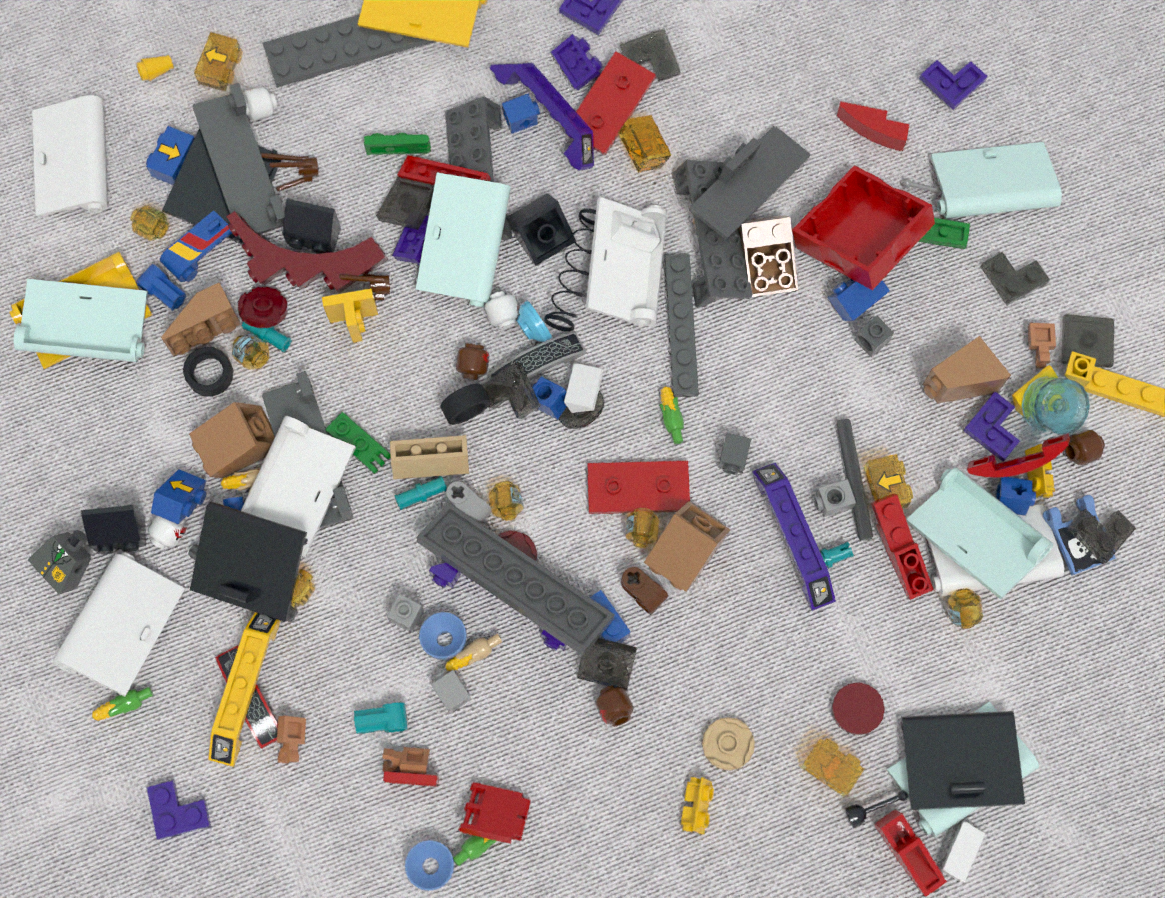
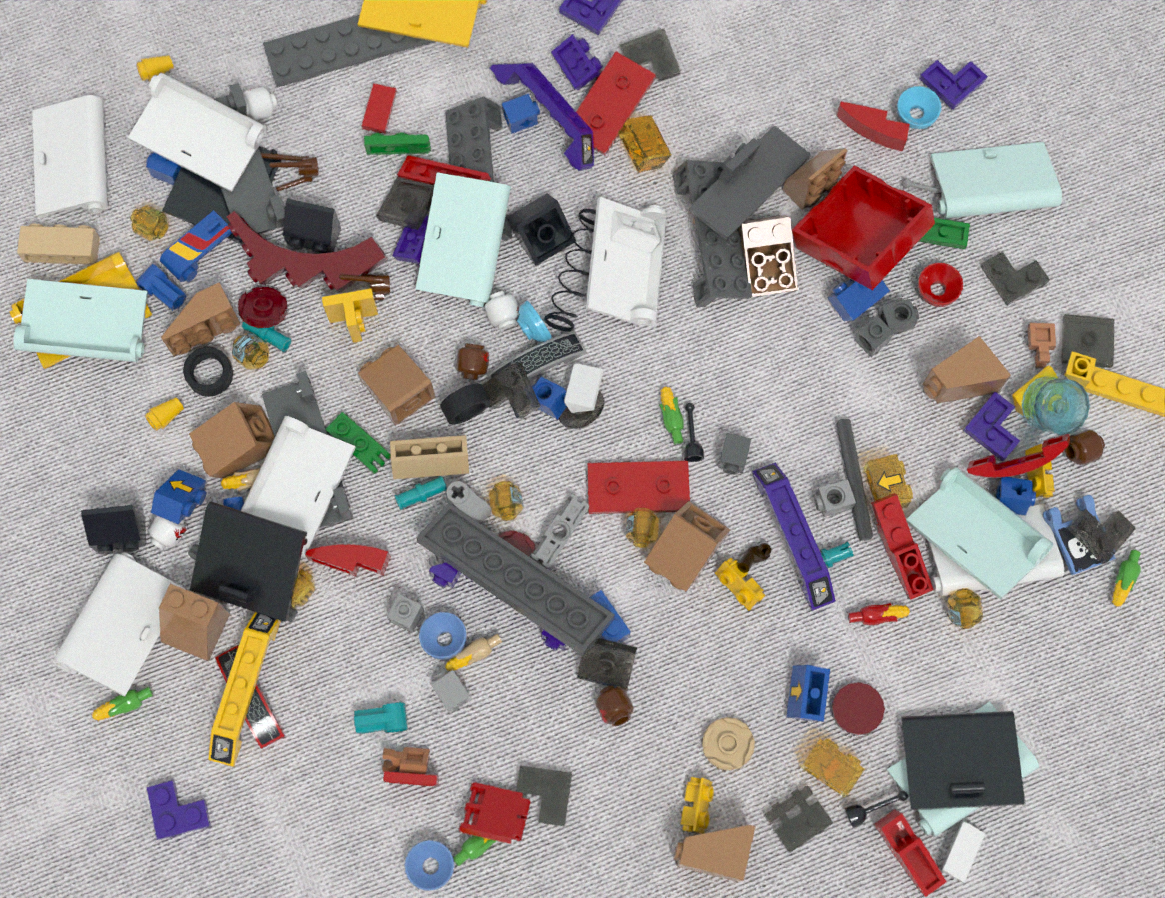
dark grey torso [28,530,91,595] -> none
clear yellow brick [194,32,243,91] -> none
nougat plate [277,716,306,764] -> none
reddish brown piece [621,567,669,615] -> none
dark grey plate [665,254,699,397] -> none
none -> tan brick [17,224,100,265]
none -> white door [128,73,266,192]
none -> yellow cone [144,397,184,431]
none -> medium nougat slope [159,584,230,662]
none -> red slope [305,544,391,577]
none -> medium nougat slope [358,344,436,426]
none -> red tile [362,83,397,134]
none -> clear smoke plate [516,766,572,827]
none -> light grey piece [529,494,589,569]
none -> medium nougat slope [673,825,755,882]
none -> black hinge [684,403,704,462]
none -> yellow hinge [715,558,766,611]
none -> dark brown arm [738,543,772,573]
none -> clear smoke plate [764,785,833,853]
none -> medium nougat slope [783,148,848,210]
none -> blue brick [786,665,830,722]
none -> red piece [848,603,910,626]
none -> dark grey brick [878,299,919,334]
none -> medium azure piece [897,86,941,129]
none -> red piece [918,262,963,307]
none -> bright green piece [1112,550,1141,607]

